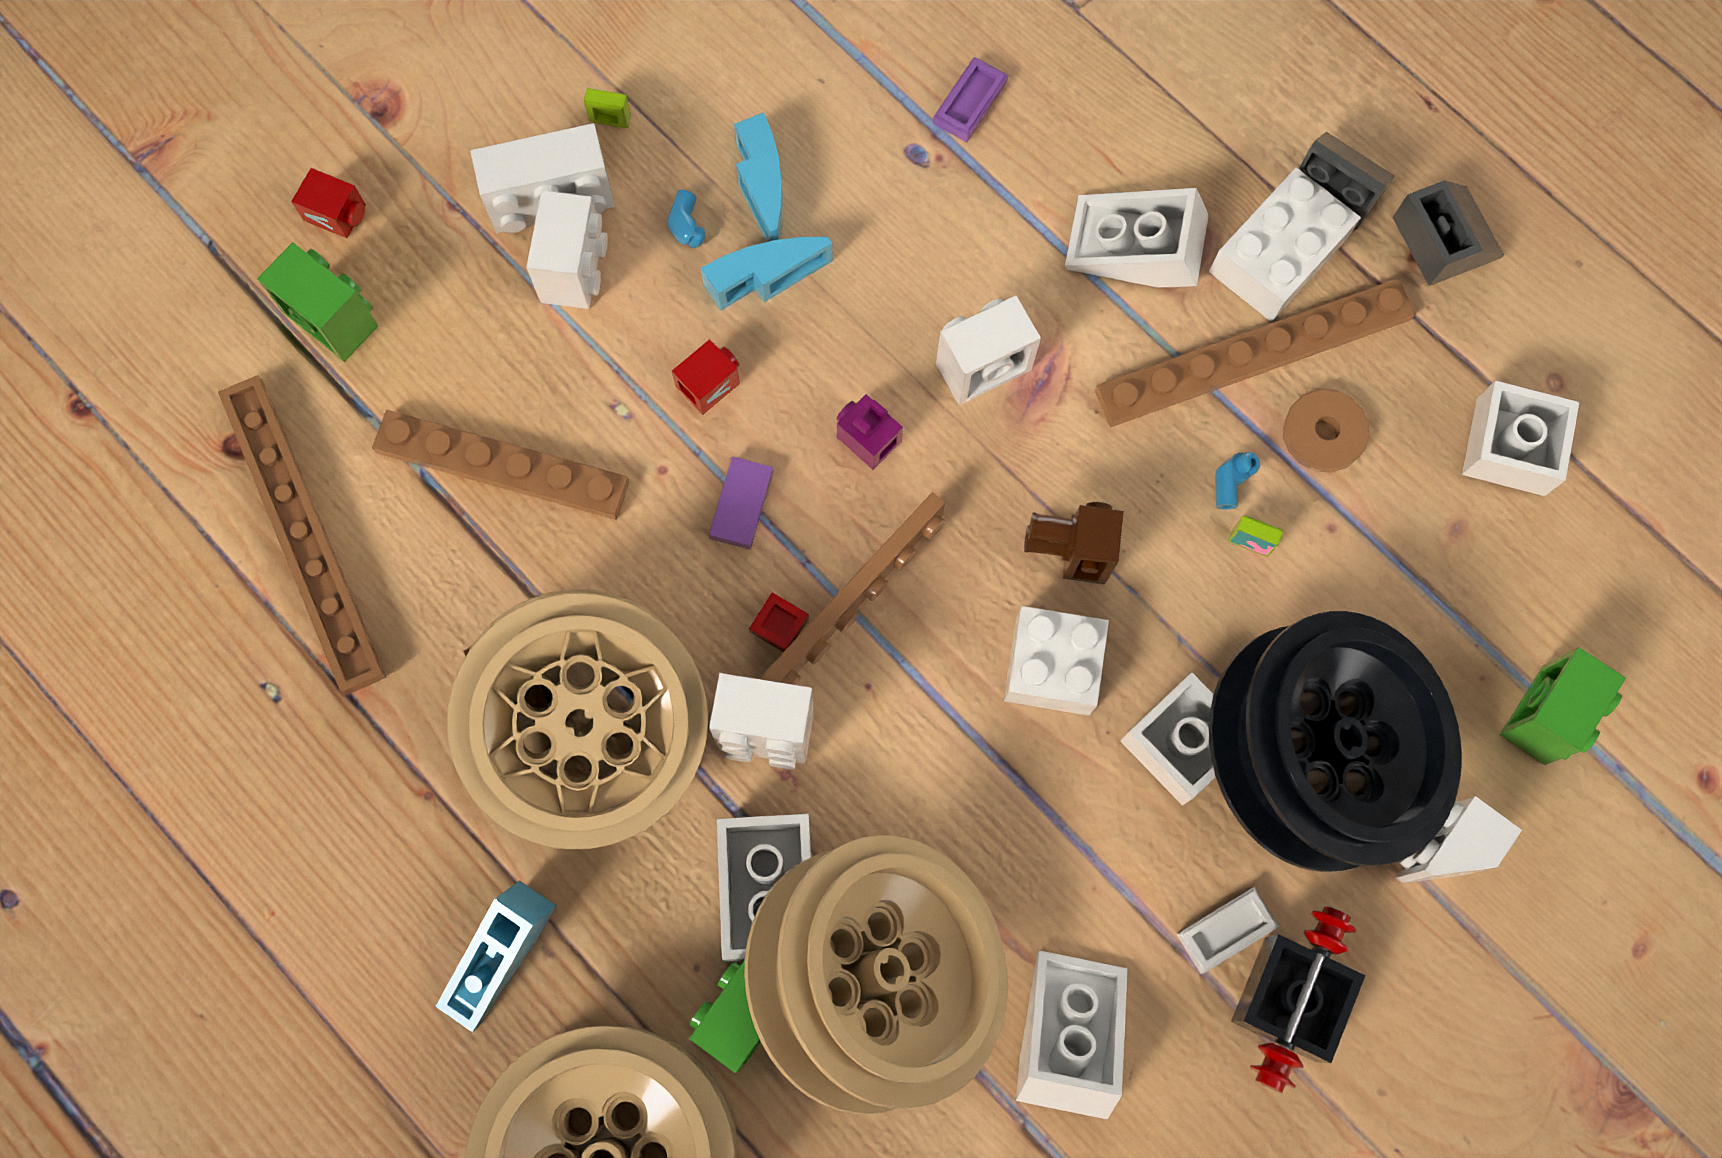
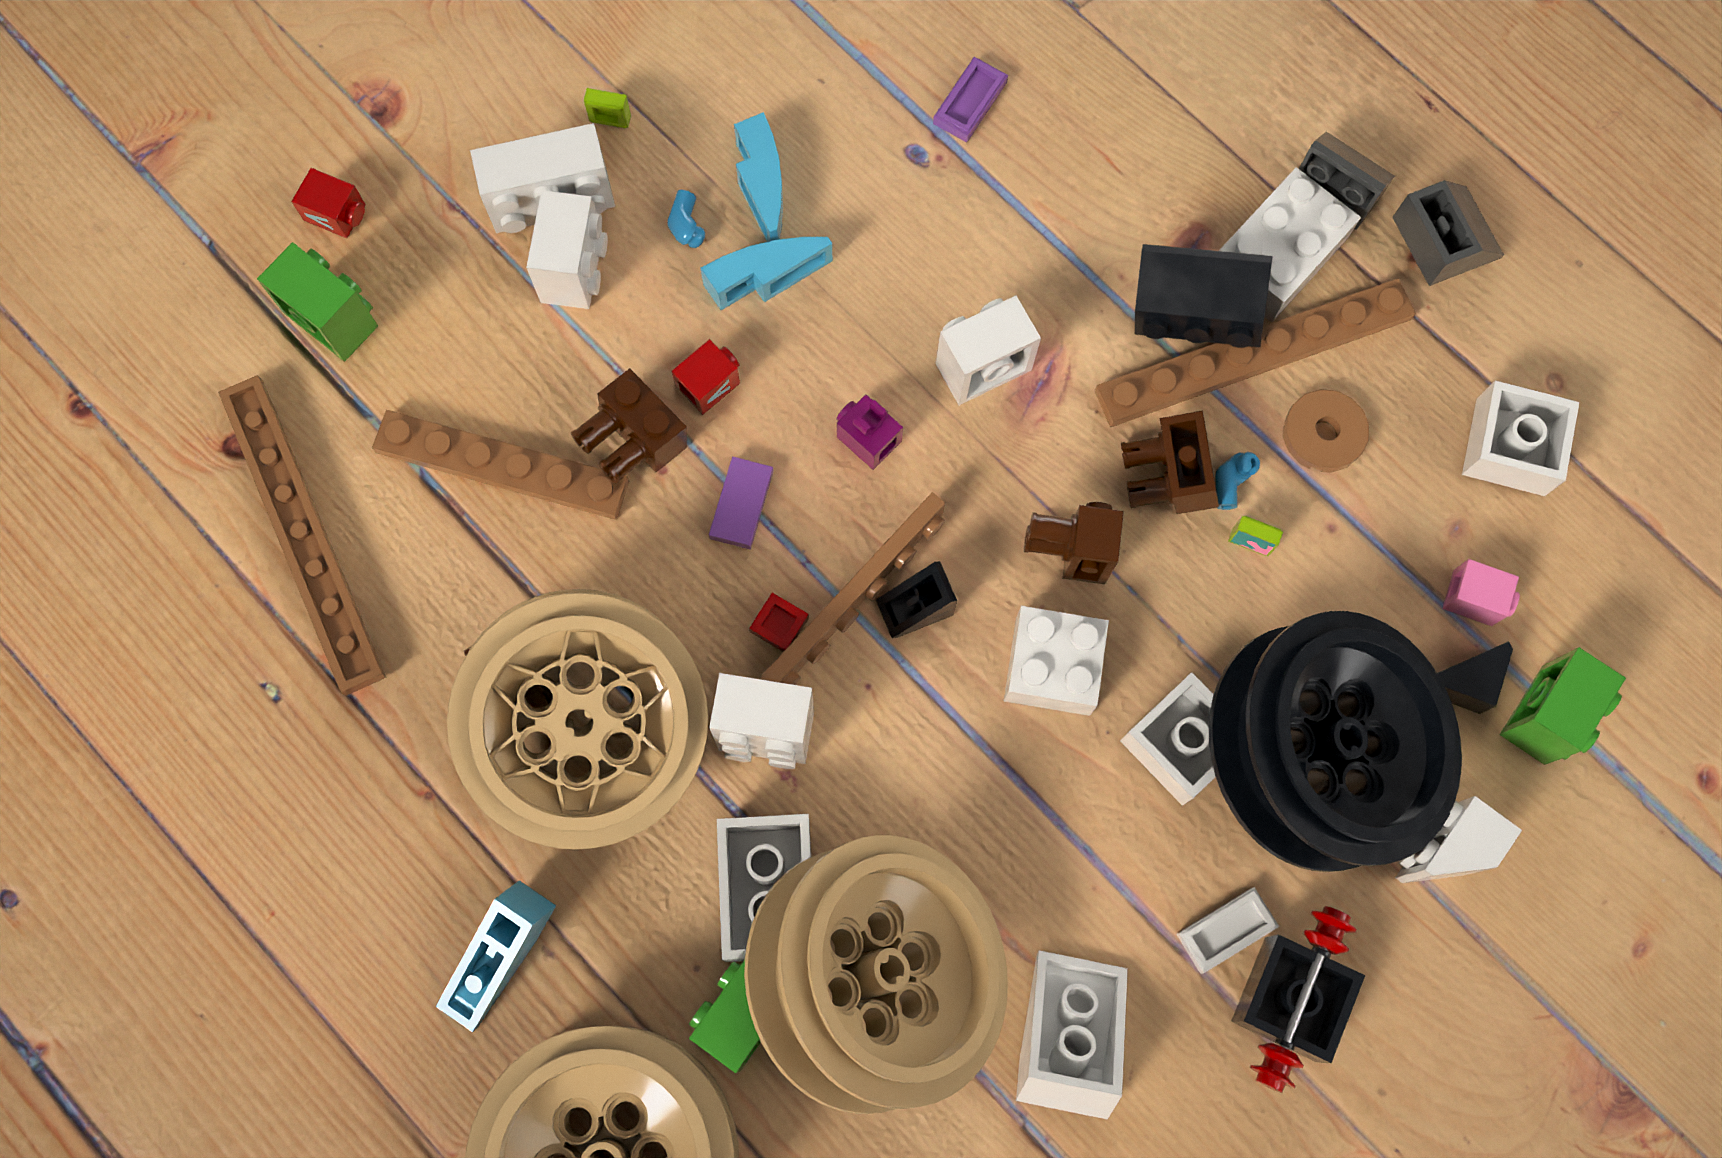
white slope [1065,188,1209,288] -> none
none -> reddish brown brick [571,368,687,484]
none -> black slope [876,561,957,639]
none -> reddish brown brick [1121,410,1219,514]
none -> black slope [1135,244,1273,348]
none -> black slope [1437,641,1513,714]
none -> bright pink brick [1442,559,1520,626]

